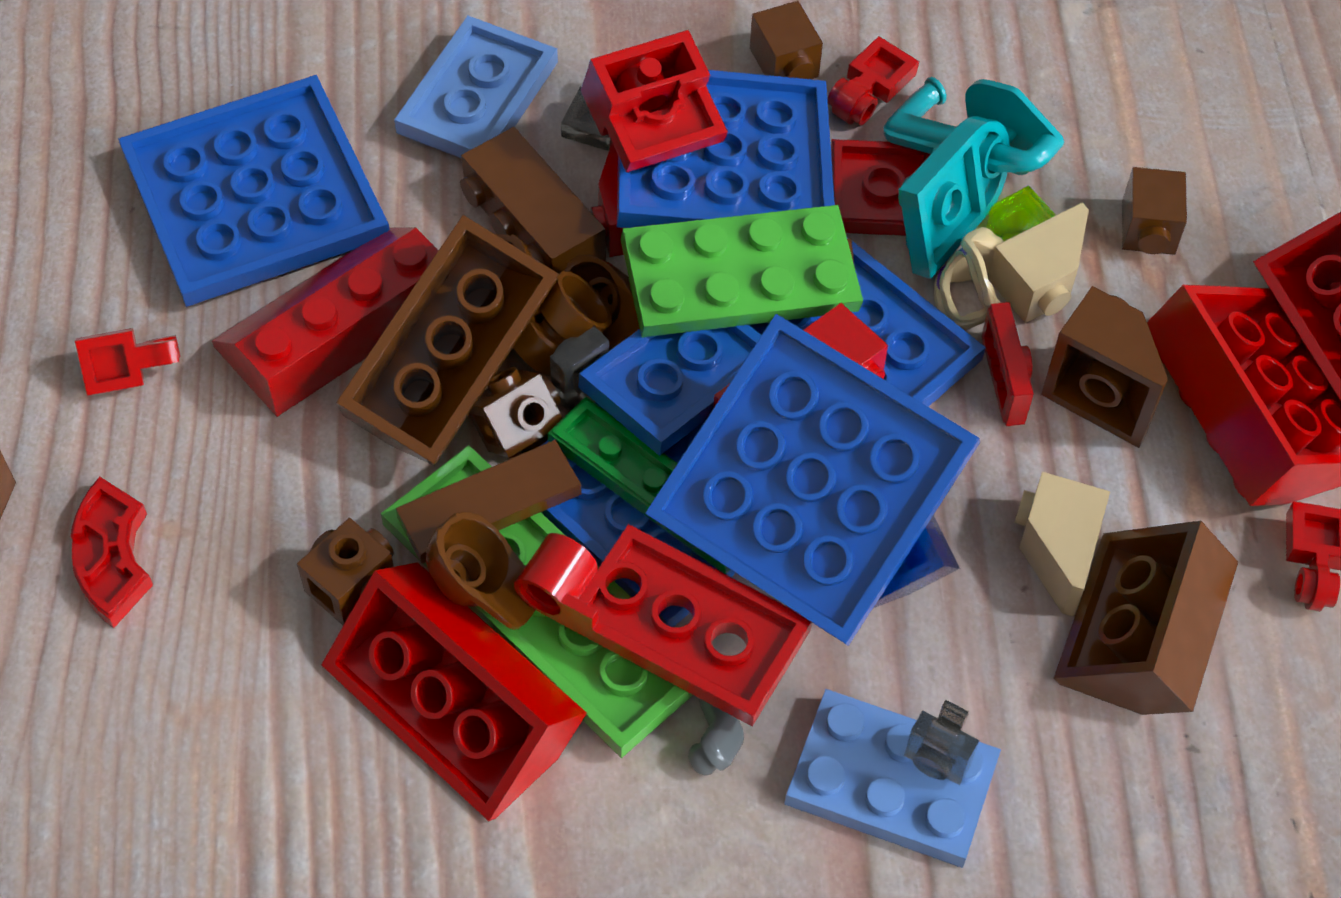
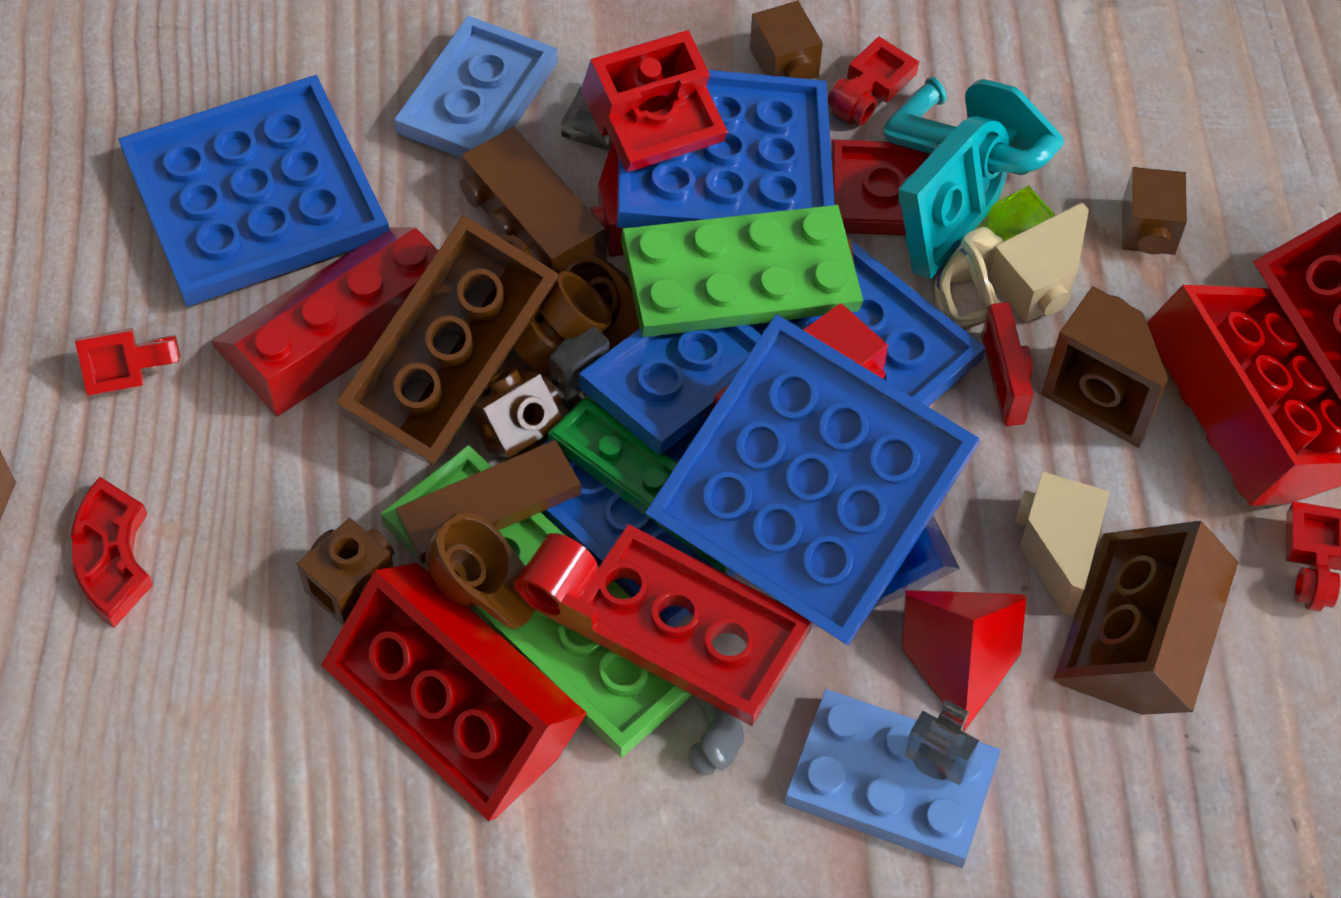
none -> red slope [901,590,1026,732]

